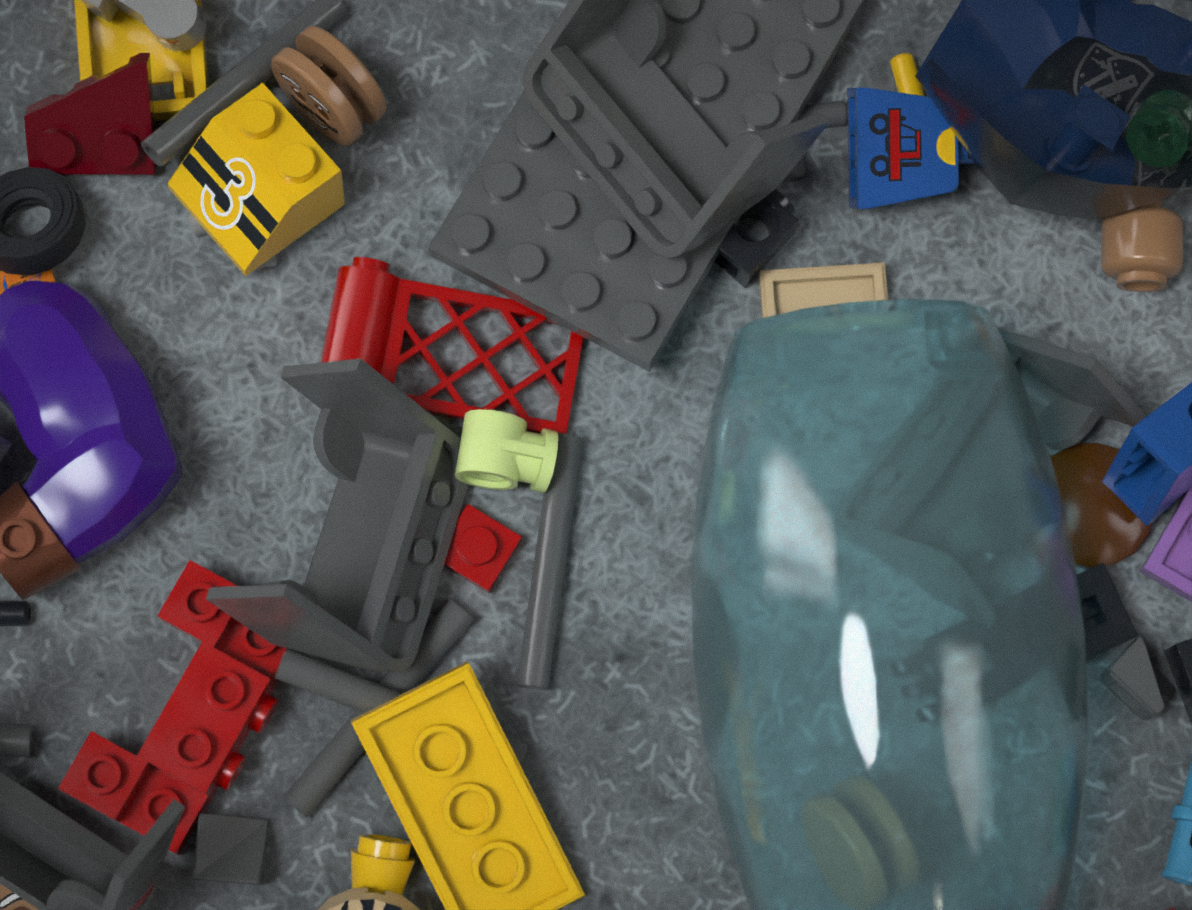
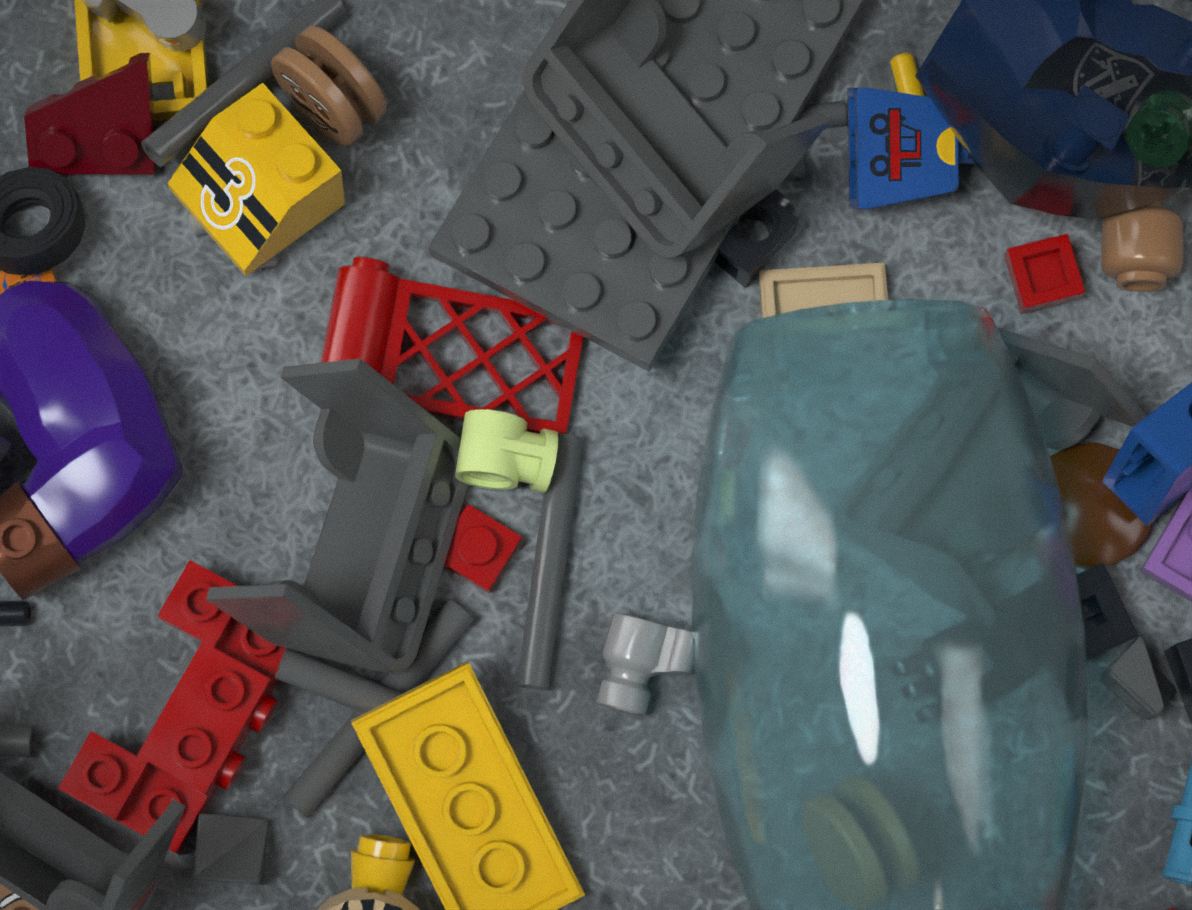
none -> light grey piece [596,613,702,716]
none -> red plate [1004,233,1085,314]

